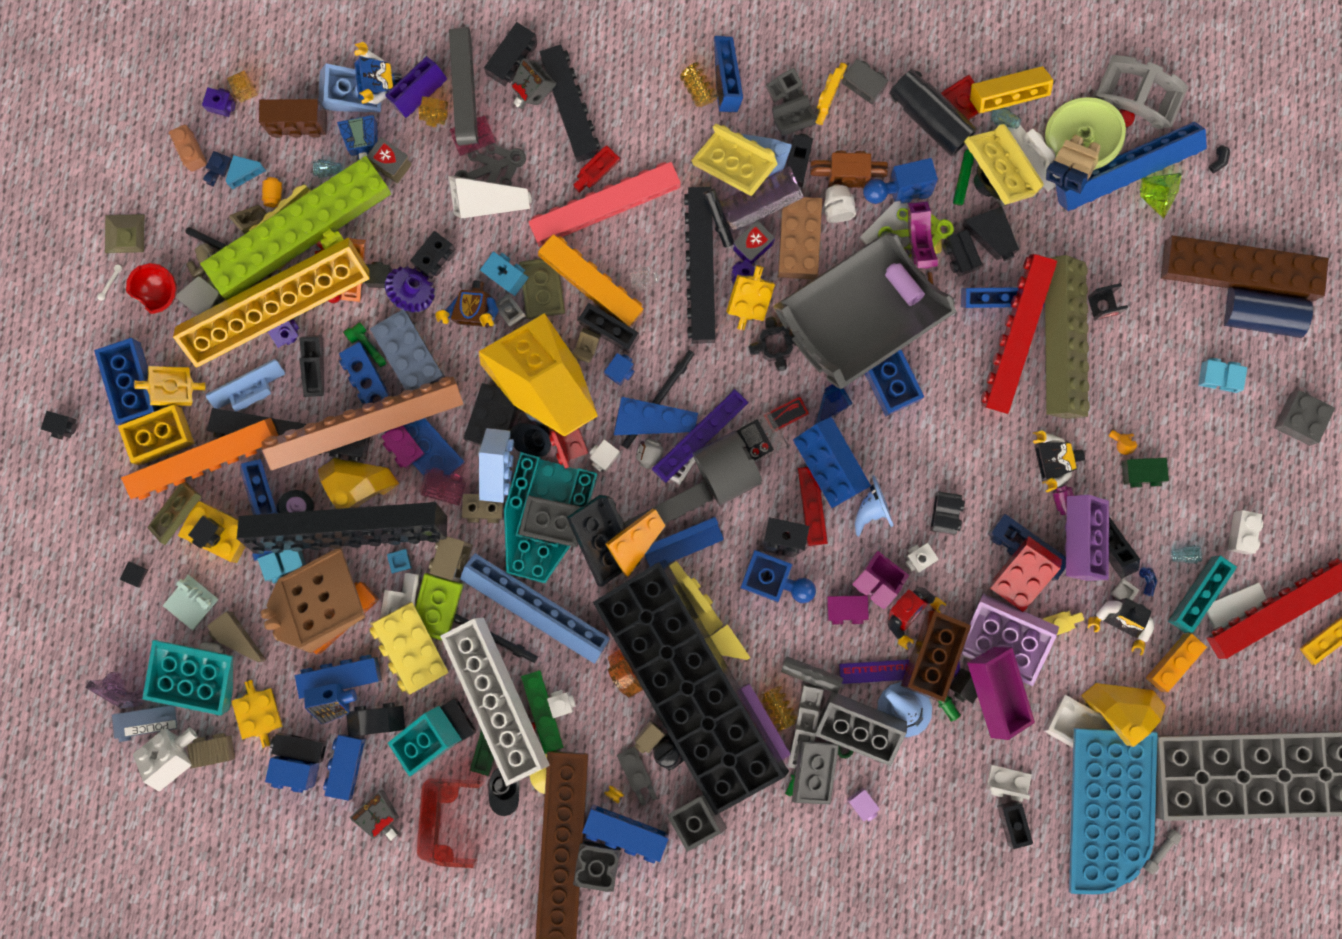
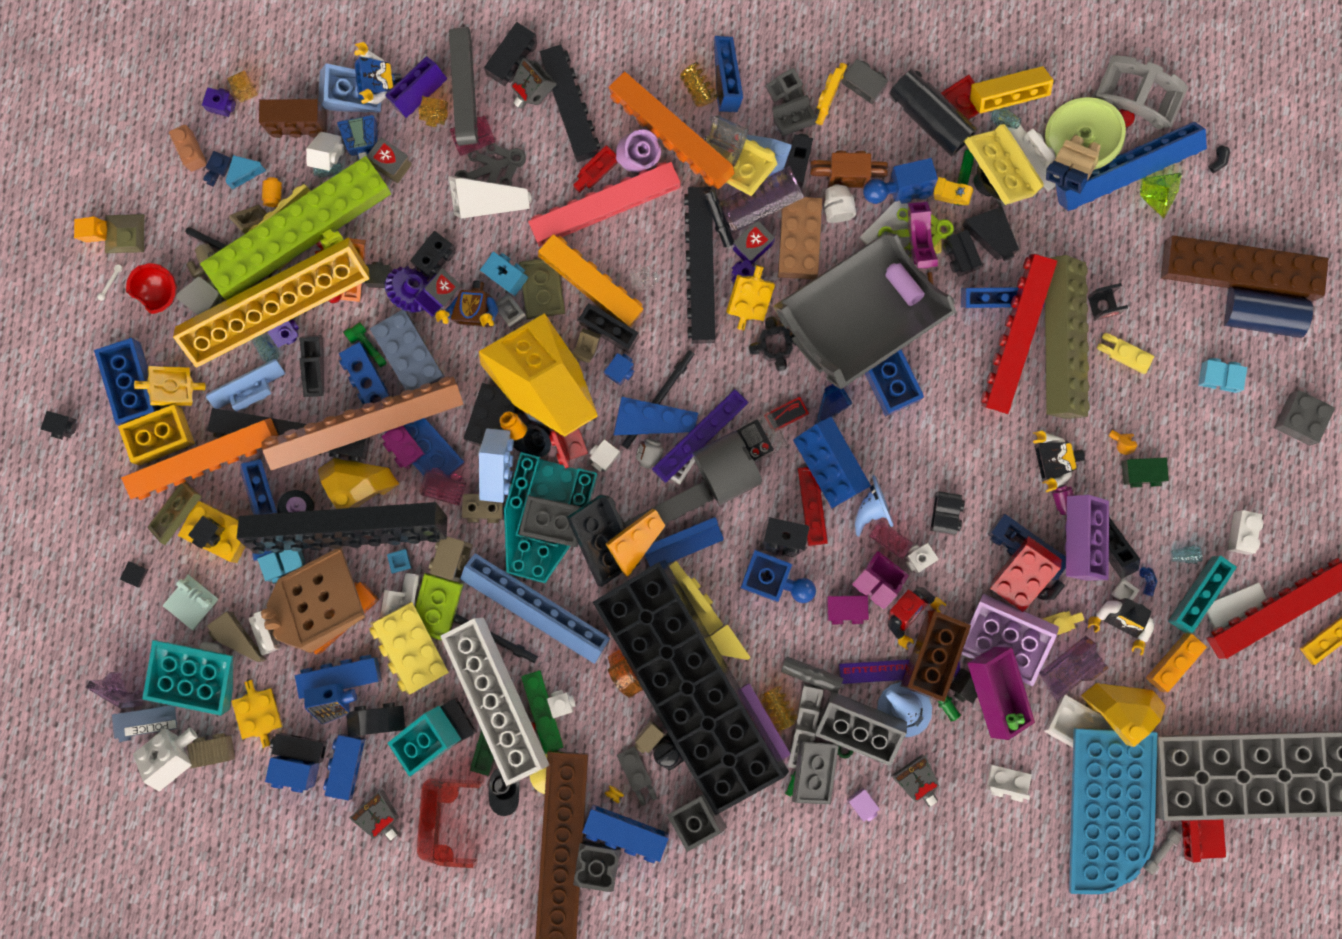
black brick [997,801,1033,849] -> none
none -> light orange brick [74,216,107,242]
none -> white bracket [249,611,281,655]
none -> clear light blue cone [252,335,280,362]
none -> white brick [306,132,345,171]
none -> piece [414,268,461,317]
none -> light orange brick [499,411,527,440]
none -> orange brick [608,71,735,189]
none -> lavender brick [616,129,661,173]
none -> clear slope [704,115,749,167]
none -> clear pink brick [868,520,913,559]
none -> torso [891,754,939,807]
none -> yellow leg [933,177,974,205]
none -> bright green arm [1006,713,1025,730]
none -> black arm [1037,580,1065,600]
none -> clear purple piece [1039,635,1108,701]
none -> light yellow hinge [1097,333,1154,374]
none -> red bracket [1181,819,1226,863]

